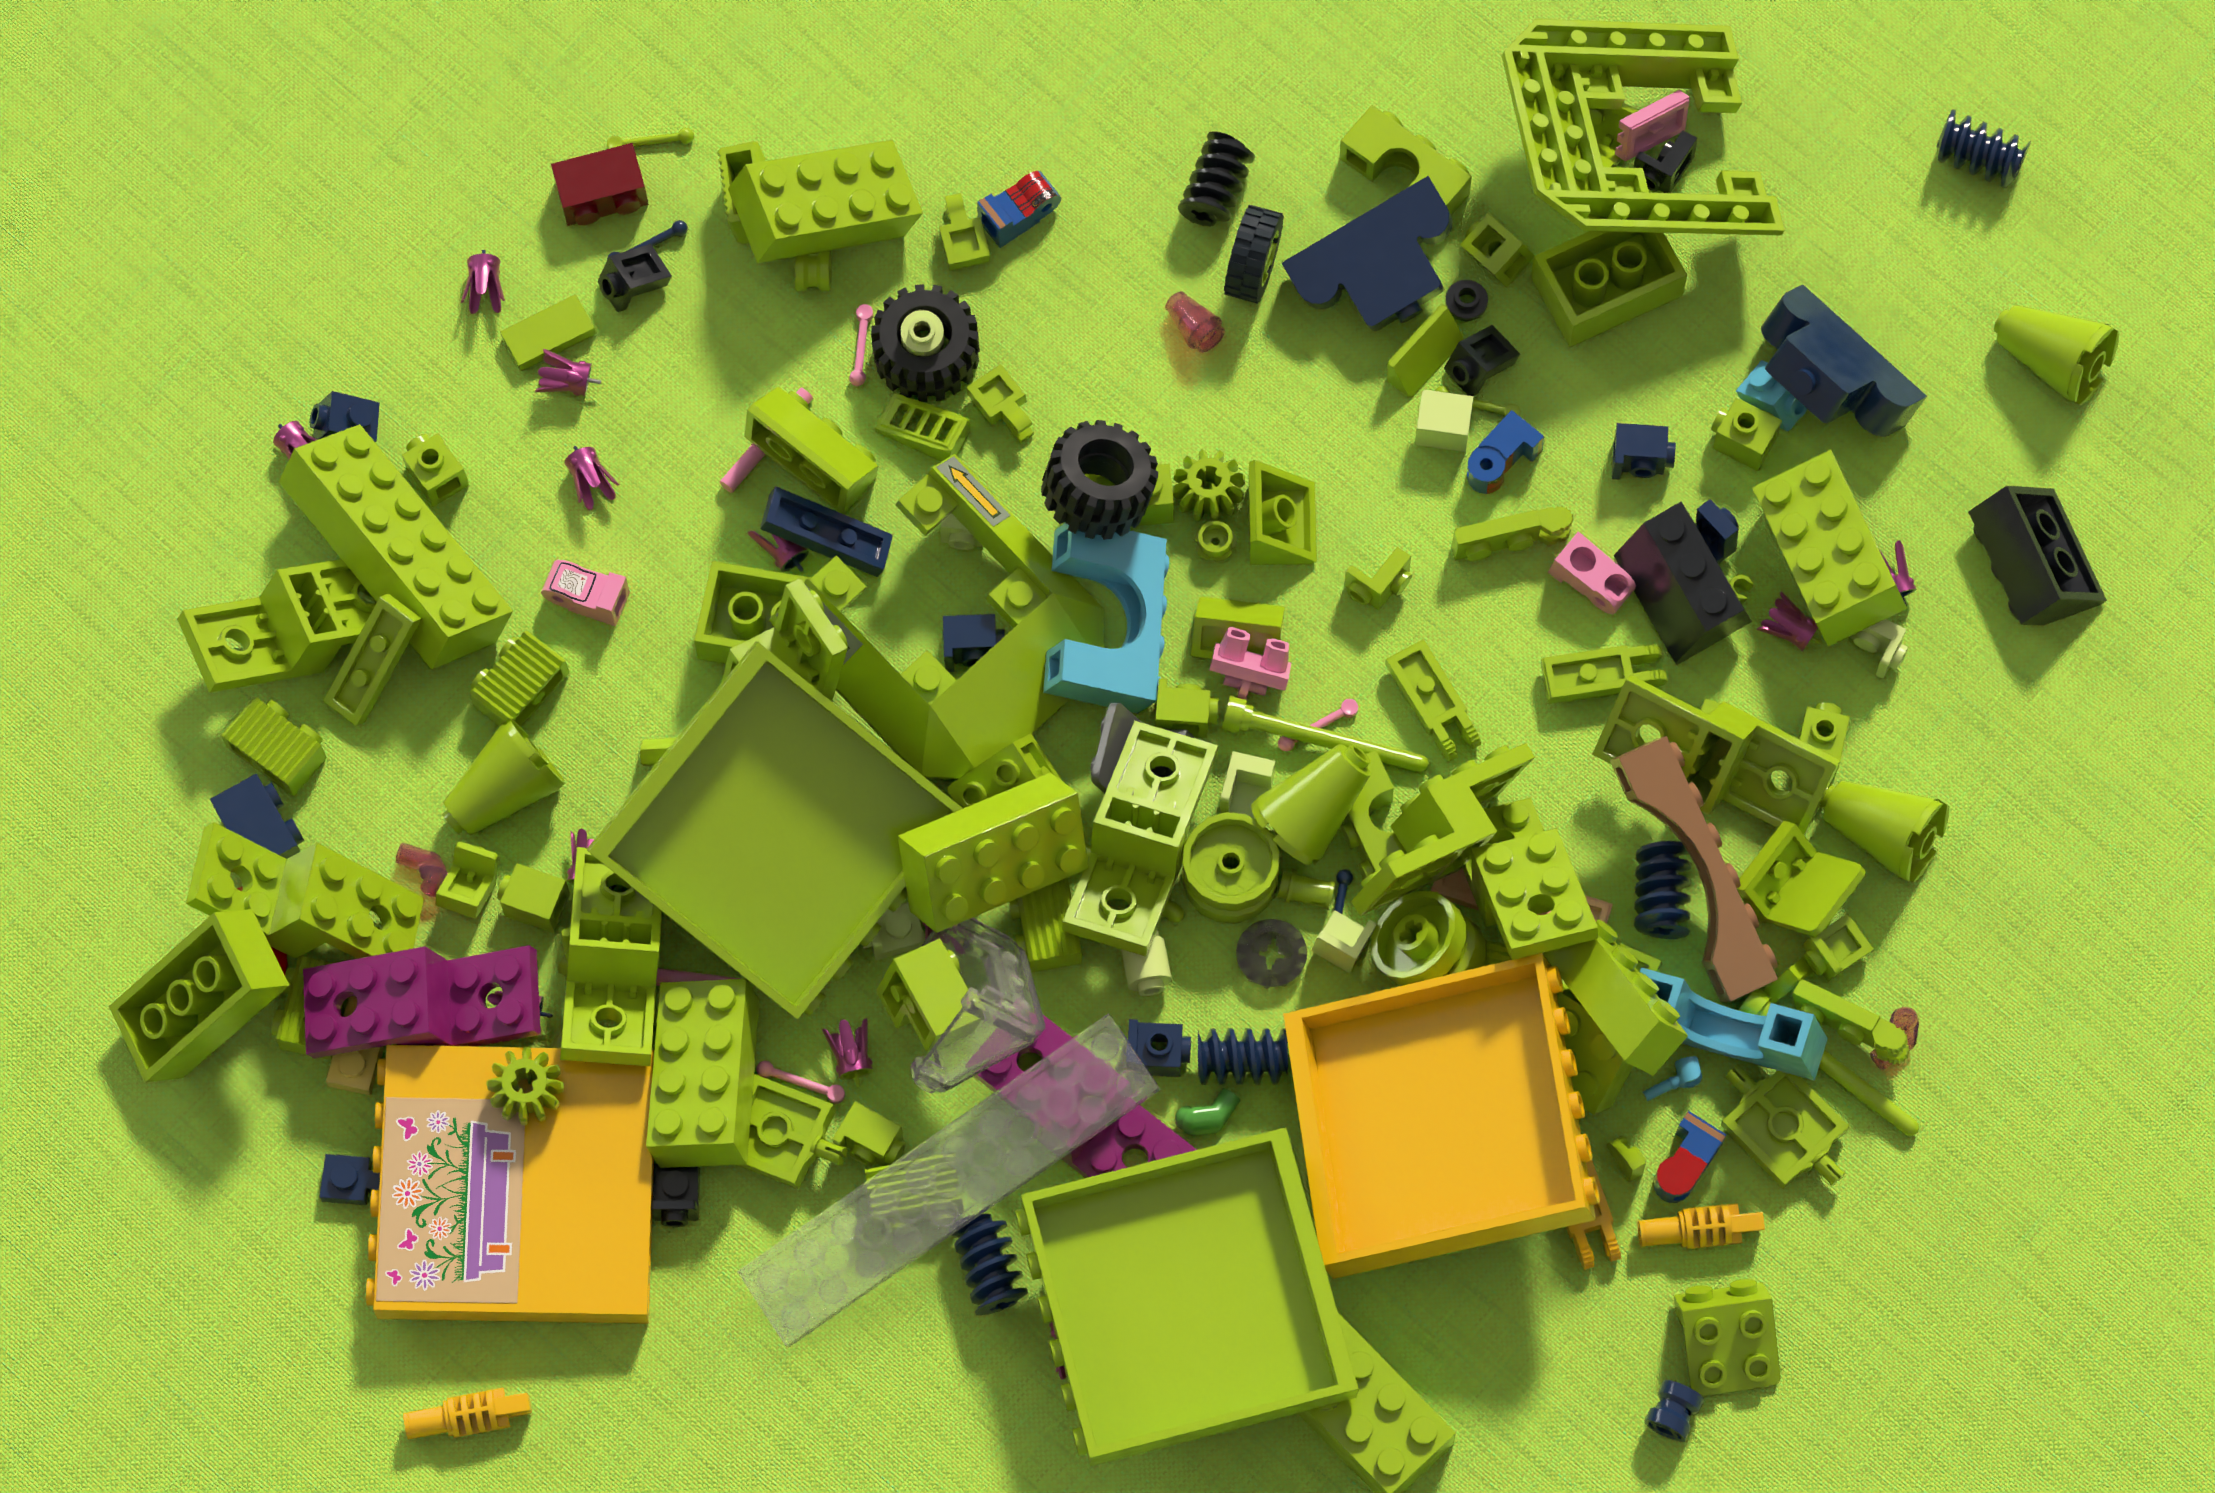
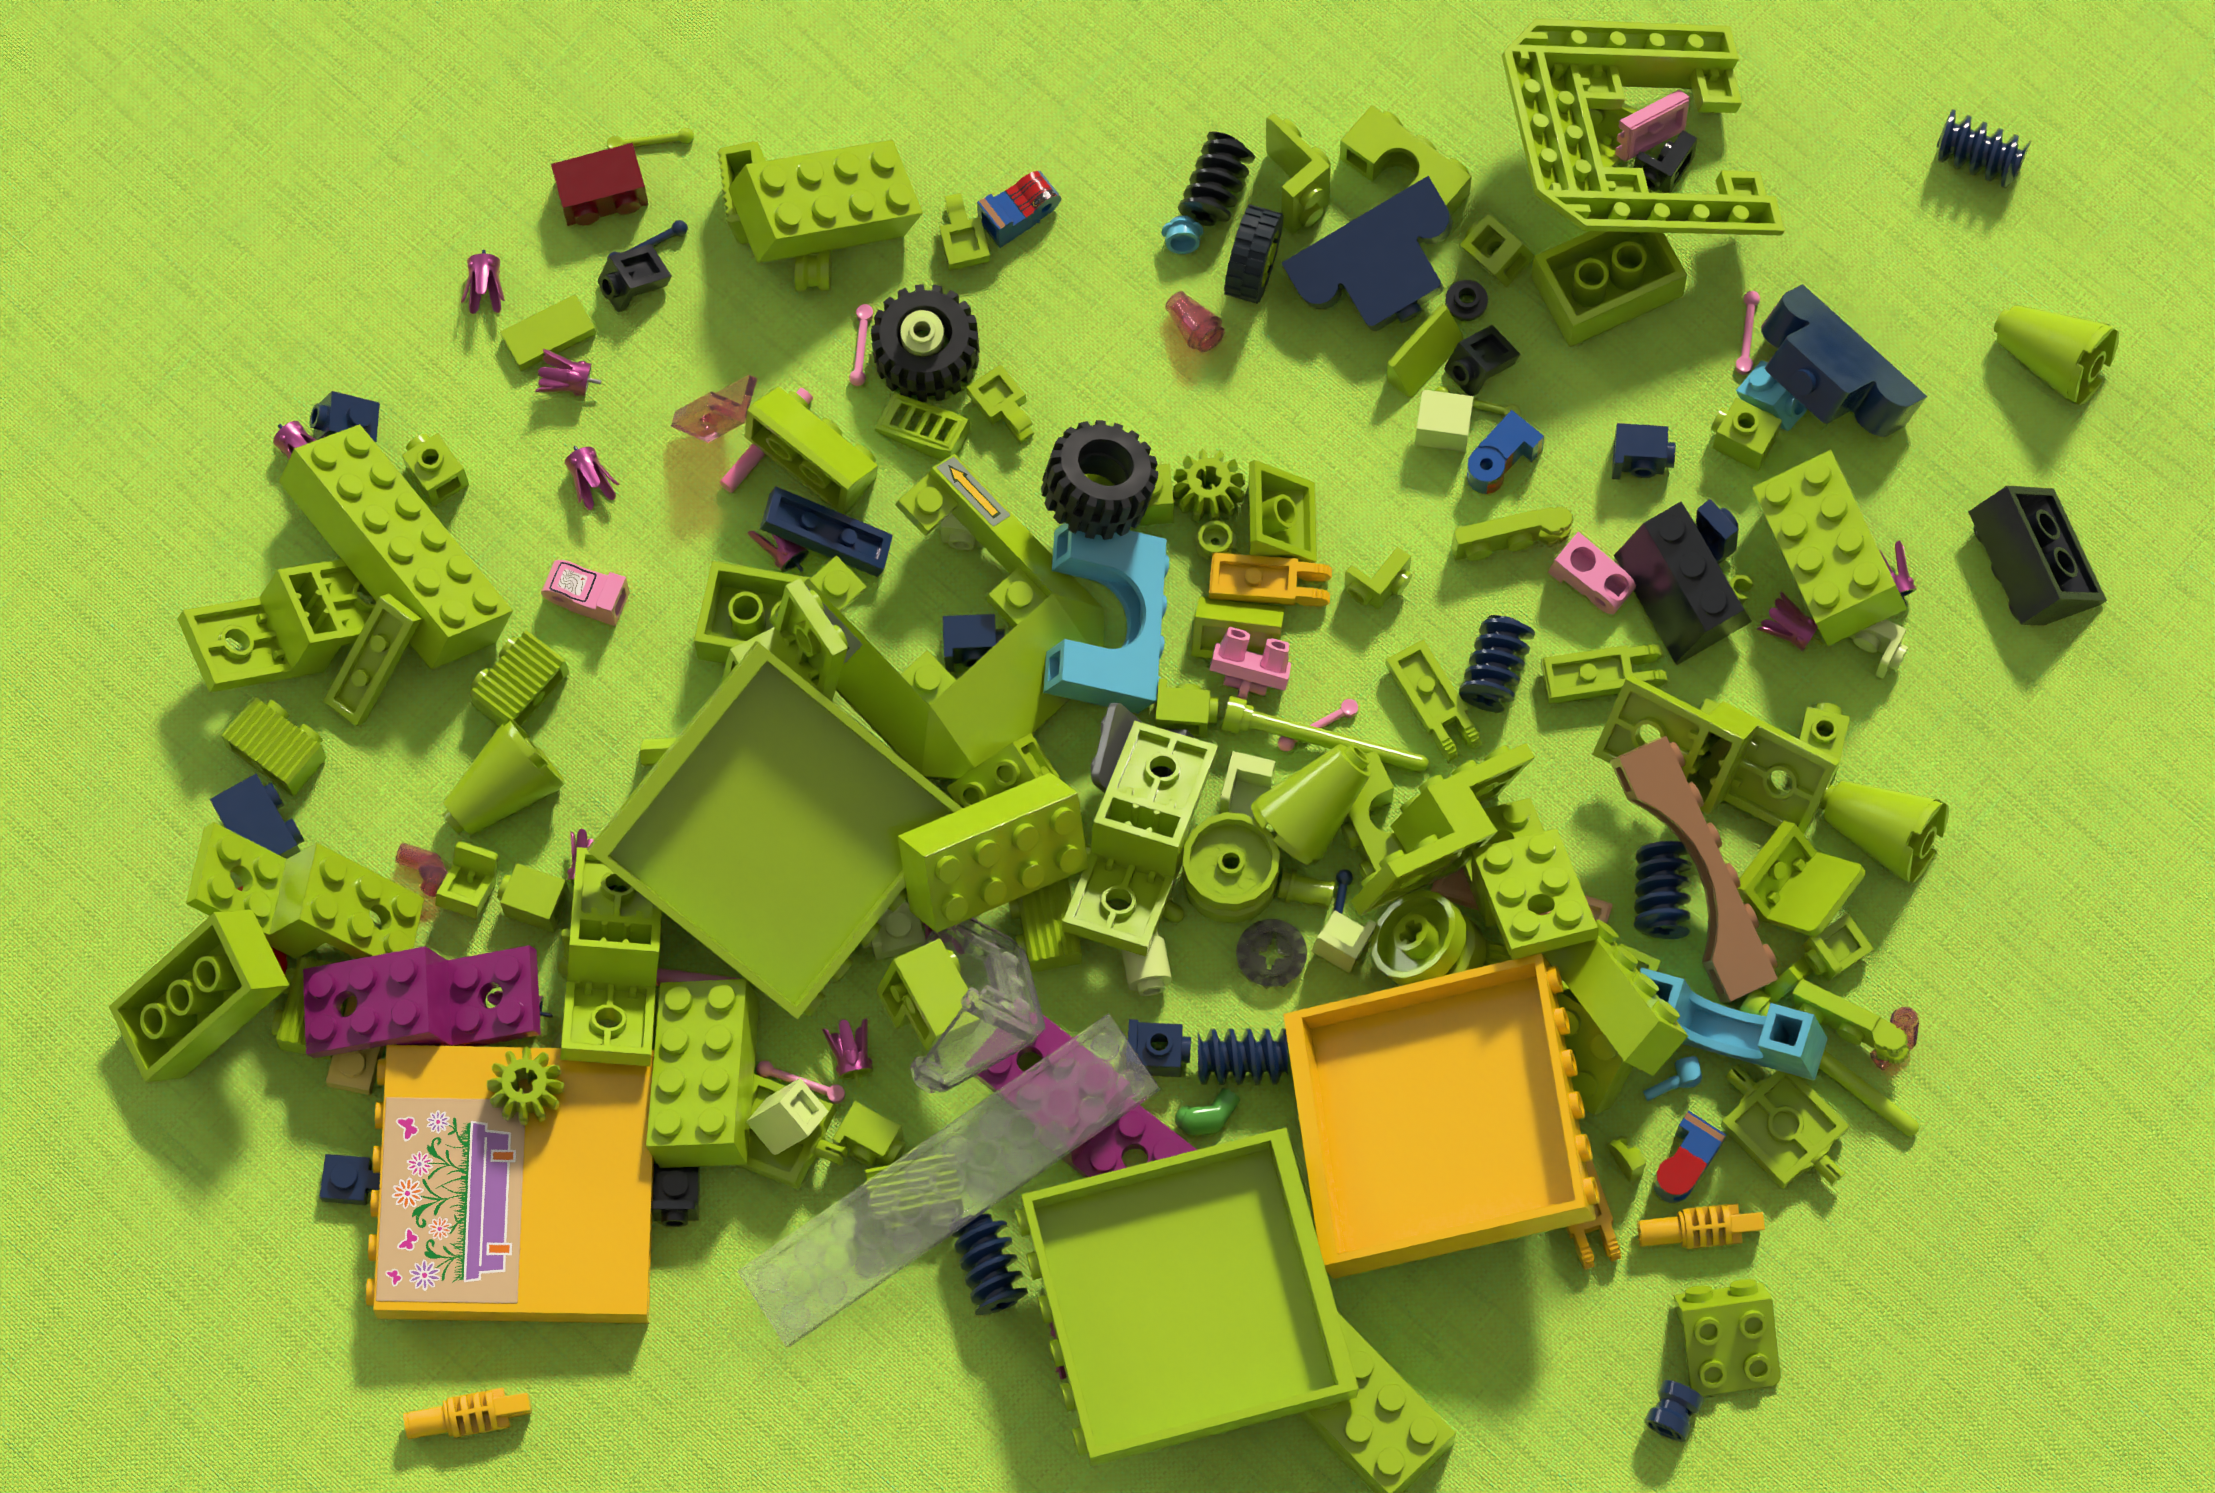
none -> panel [671,375,757,443]
none -> yellowish green panel [746,1078,829,1155]
none -> medium azure plate [1161,216,1203,254]
none -> yellow hinge [1209,553,1332,607]
none -> lime bracket [1266,113,1331,234]
none -> piece [1459,615,1535,713]
none -> bright pink hinge [1735,291,1760,375]

